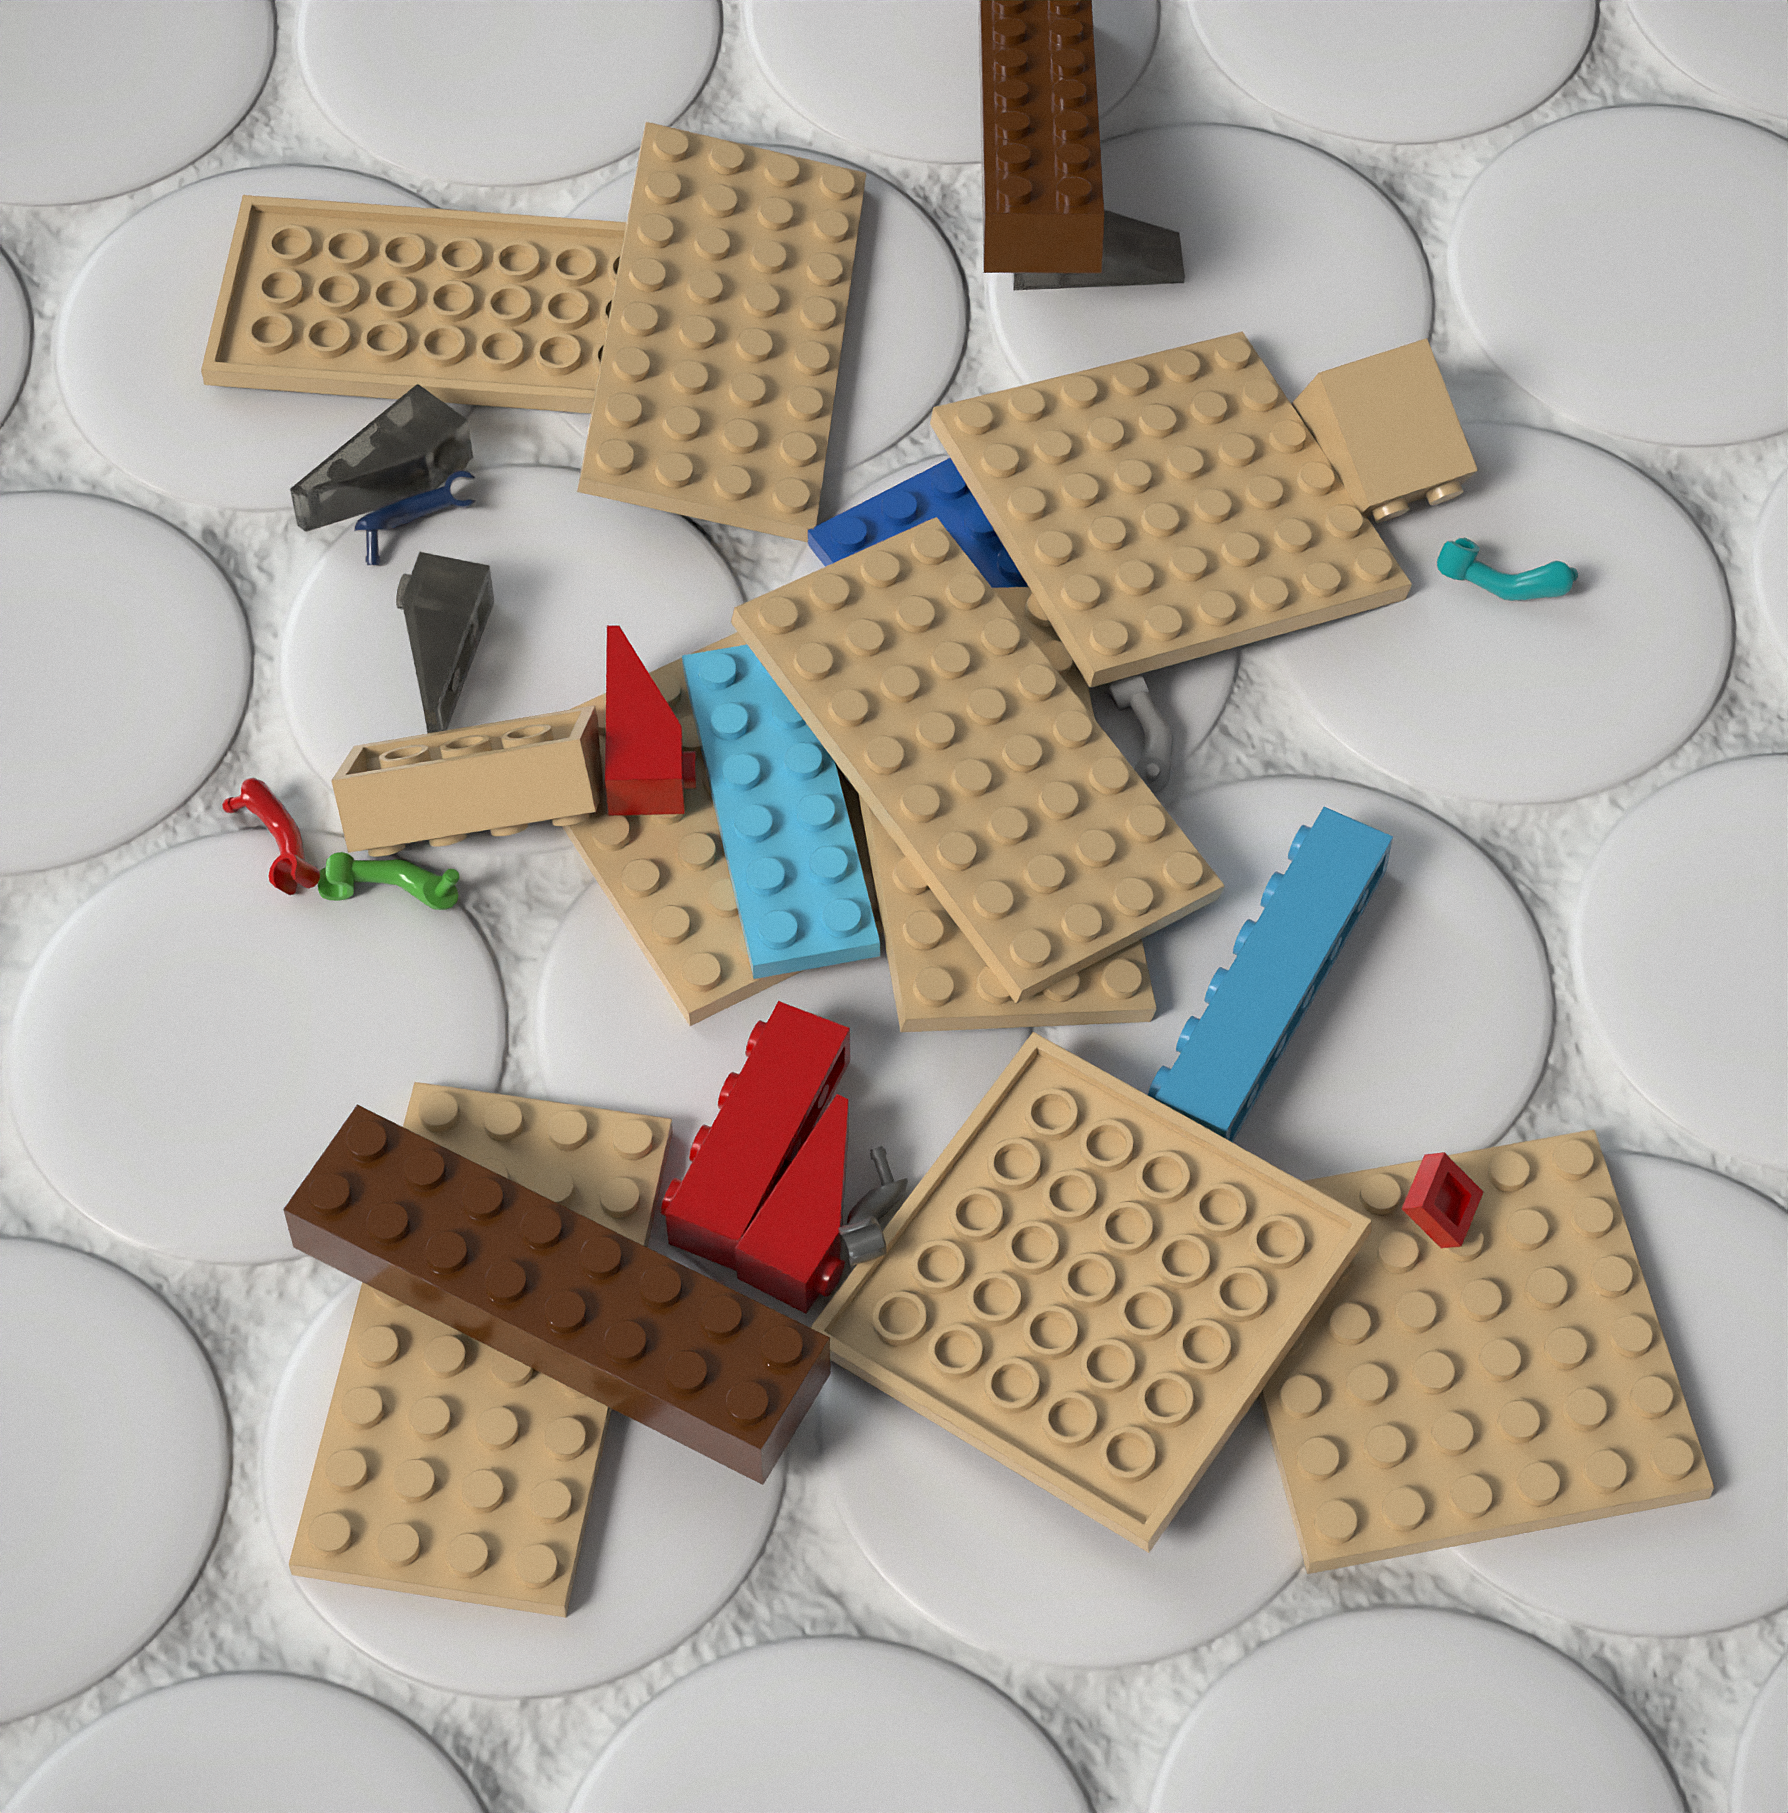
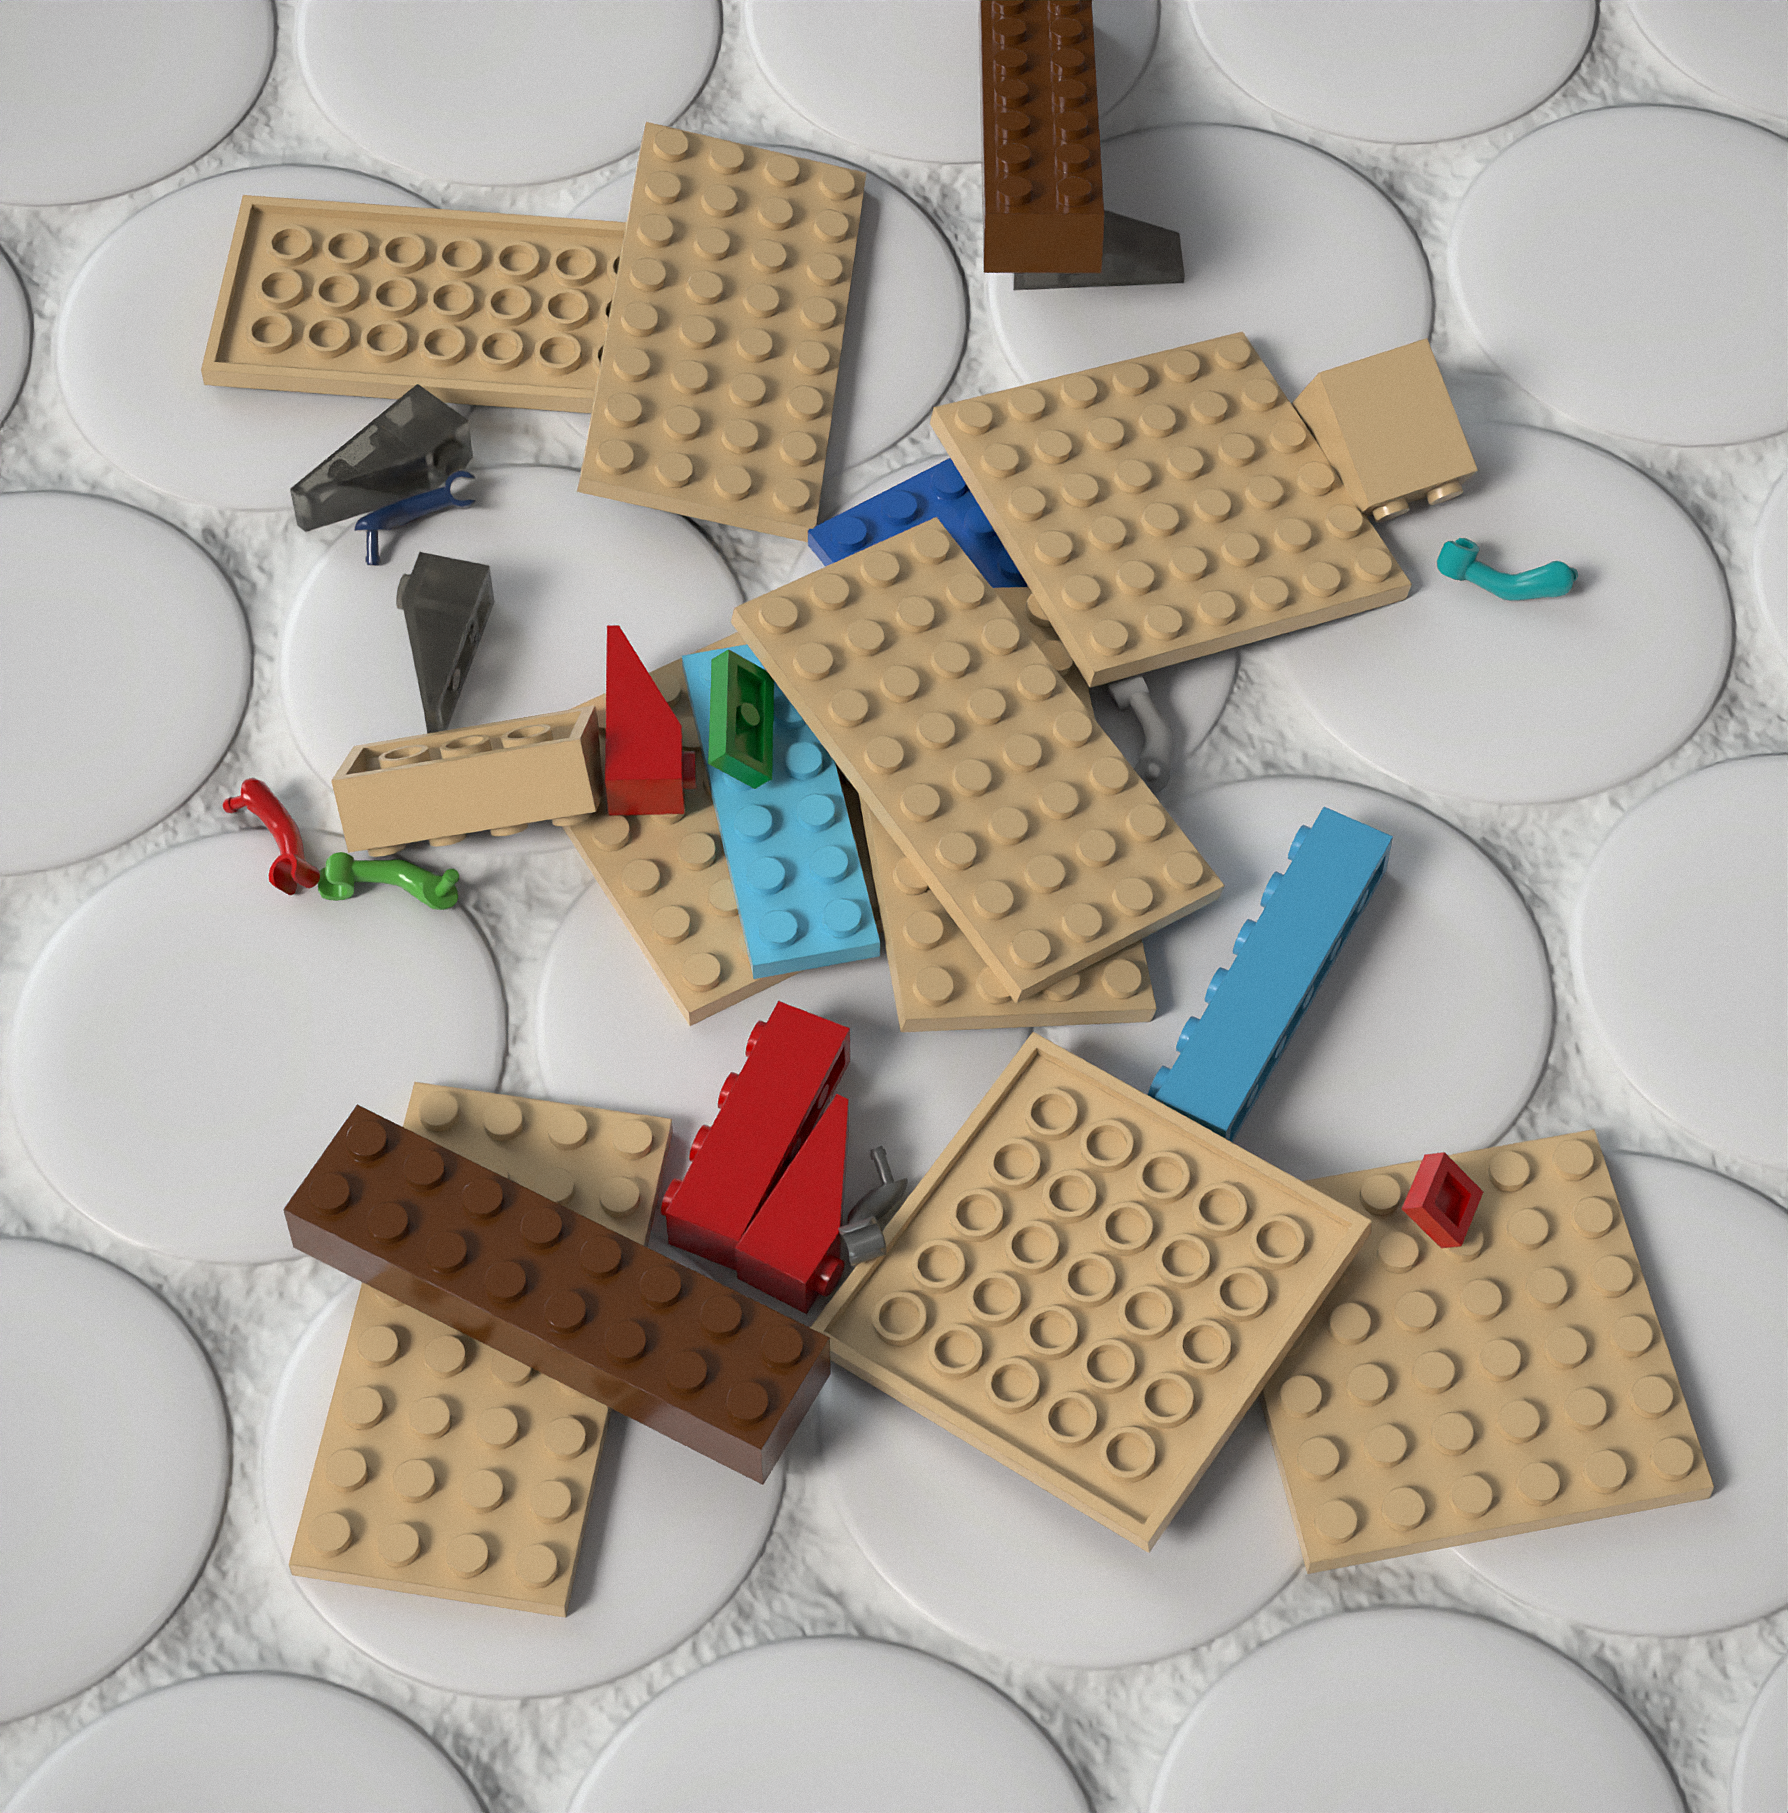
none -> green plate [708,649,774,789]

